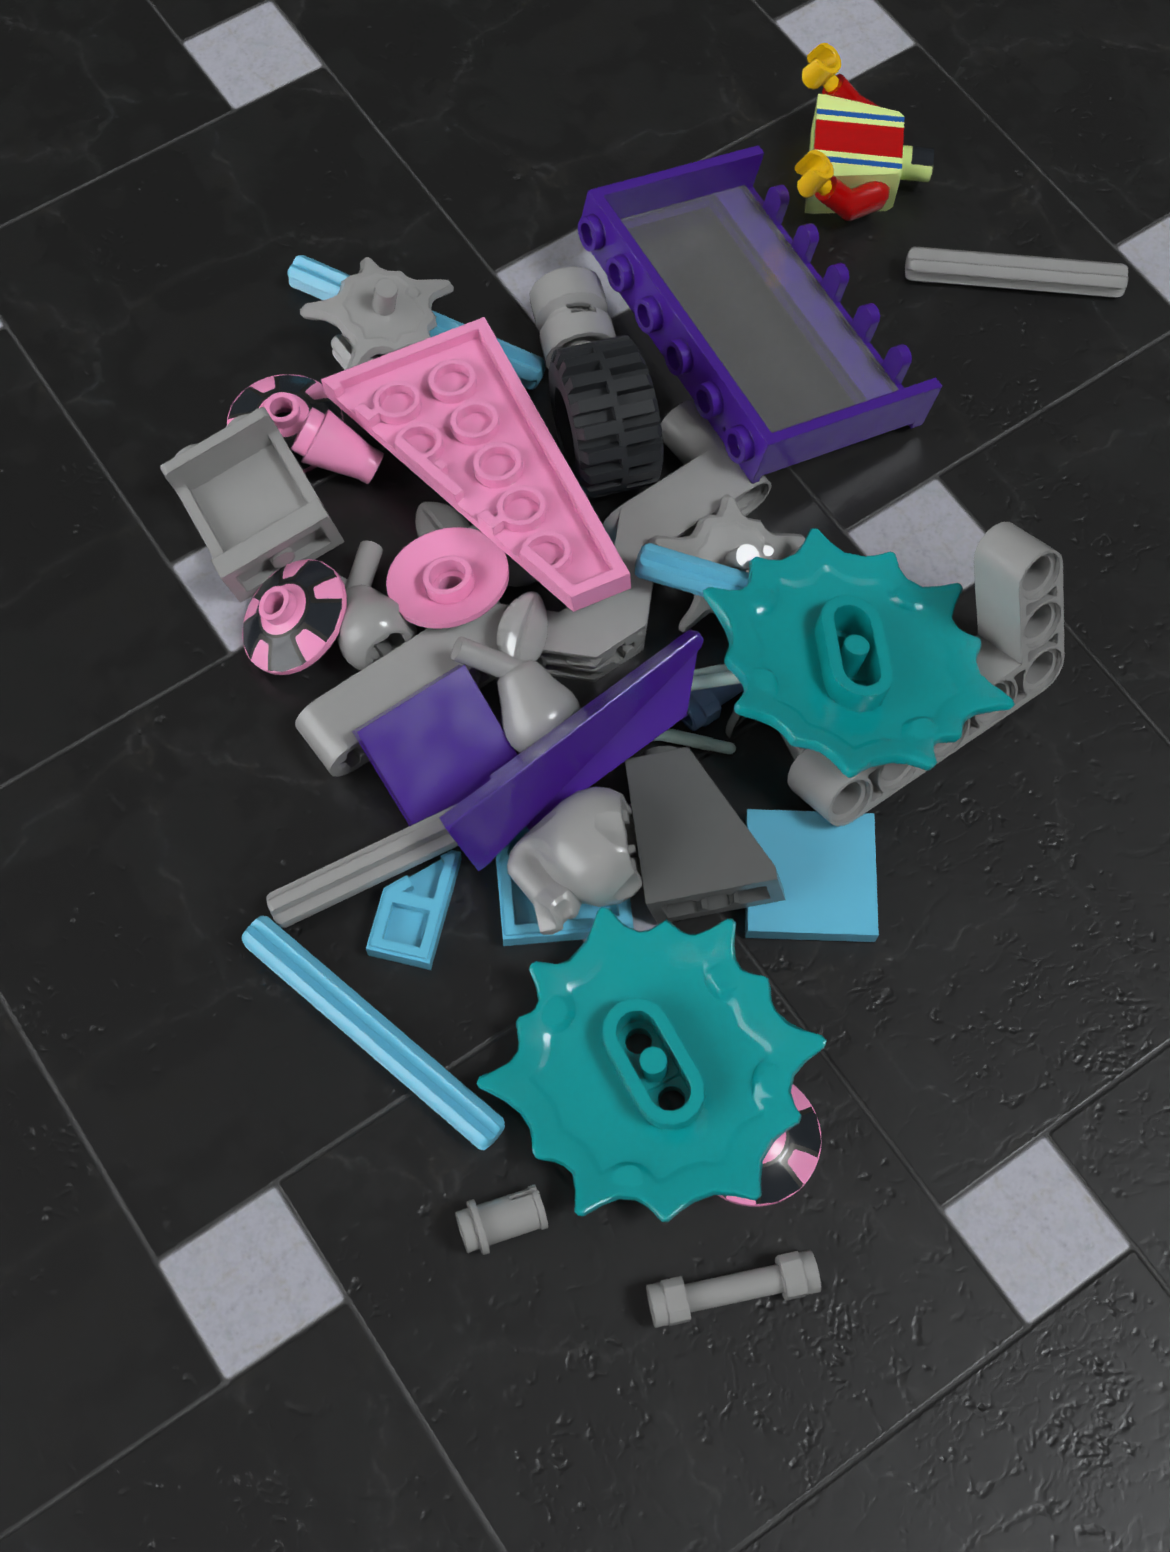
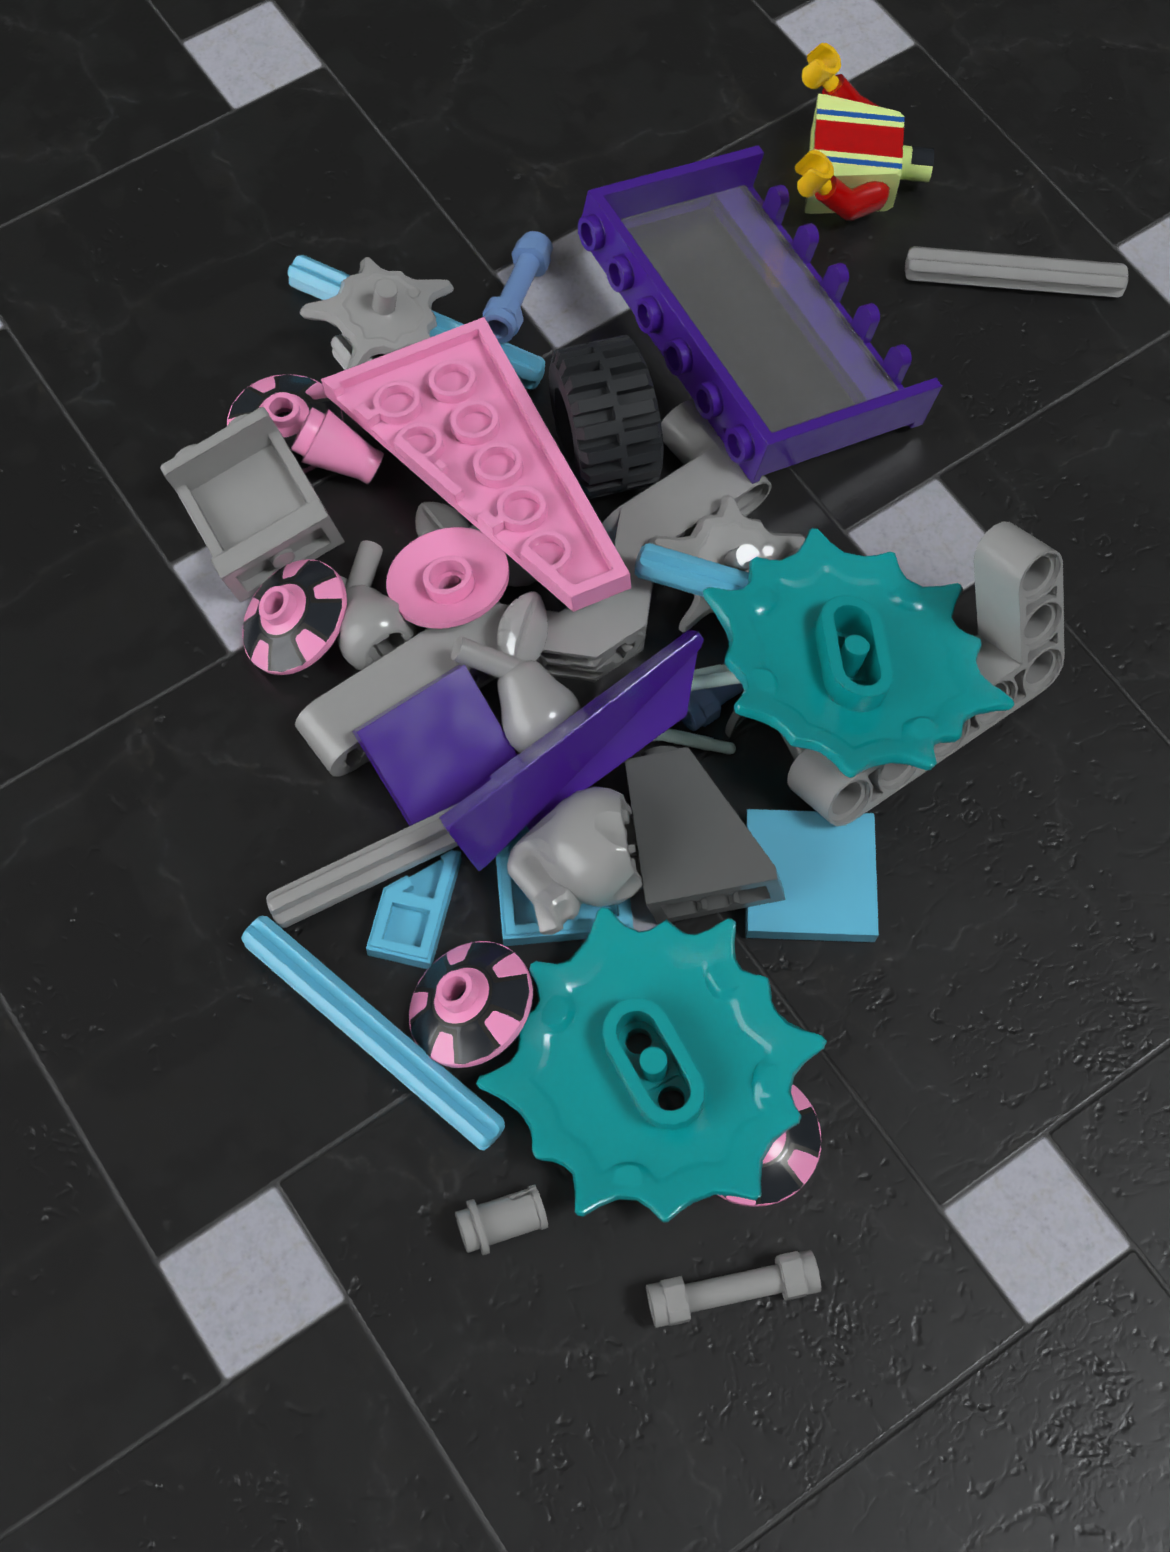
light grey wheel [530,266,616,369] -> none
none -> dish [409,941,533,1068]
none -> medium blue bar [482,231,553,343]

